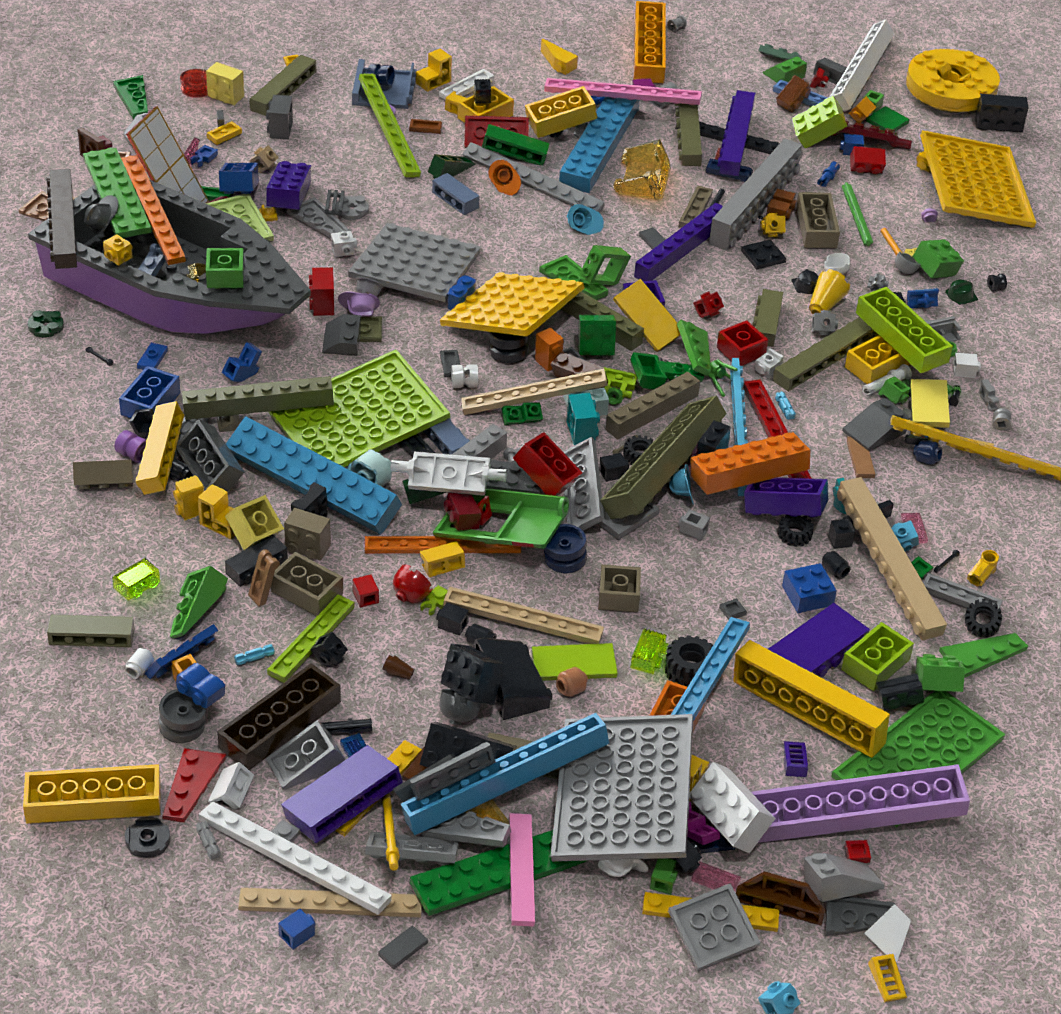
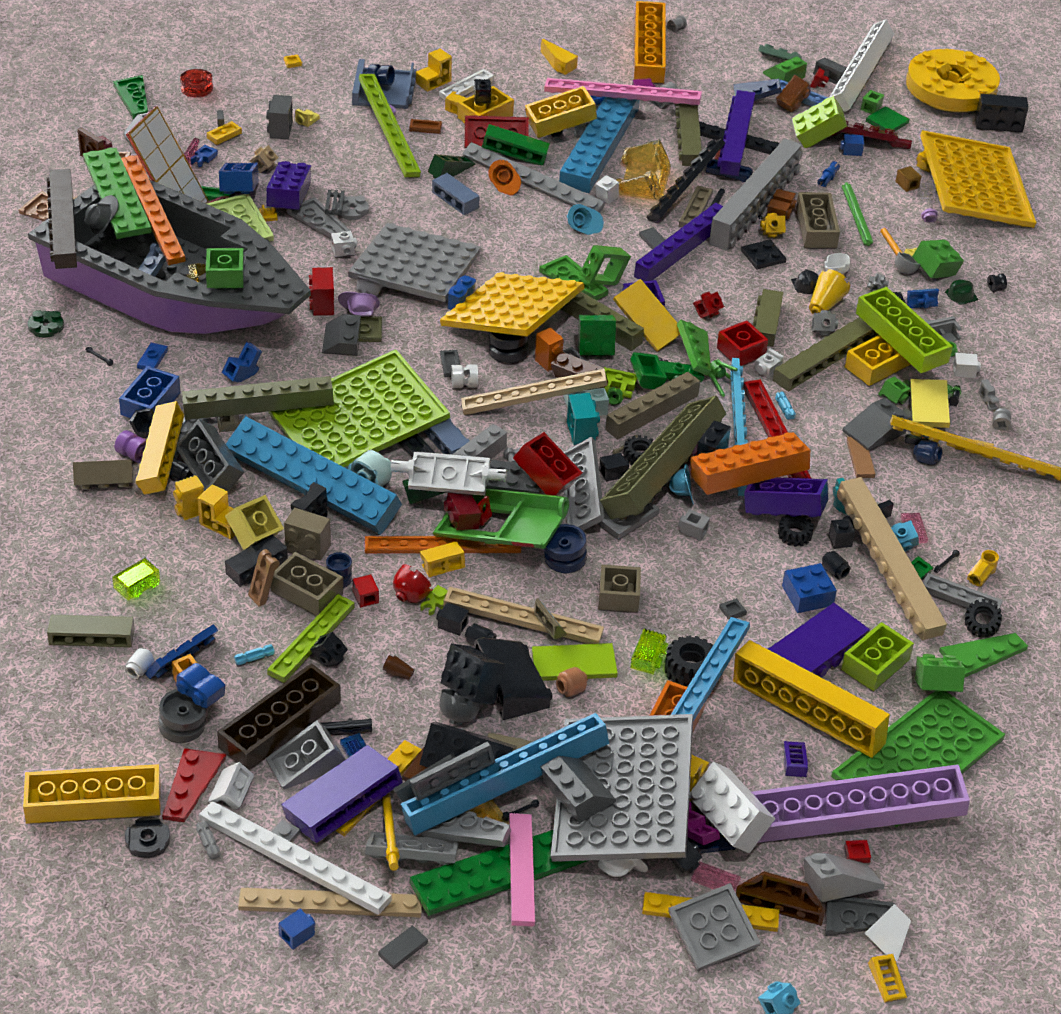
yellow brick [103,234,132,266] -> none
bright green wedge [170,566,228,638] -> none
light yellow brick [206,62,244,105] -> none
olive brick [249,54,317,116] -> none
green slope [501,402,543,425] -> none
bright green brick [650,858,678,895] -> none
light orange brick [849,96,876,123] -> none
red brick [850,146,886,174] -> none
white pin [862,364,912,396] -> none
black brick [876,674,924,711] -> none
none -> light yellow bracket [295,109,320,127]
none -> dark blue wheel [326,552,352,588]
none -> black hinge [502,799,540,821]
none -> dark tan slope [534,598,567,640]
none -> dark grey slope [540,756,616,824]
none -> white brick [596,175,619,204]
none -> black plate [647,138,725,222]
none -> wing [733,79,782,101]
none -> pearl gold brick [895,166,922,192]

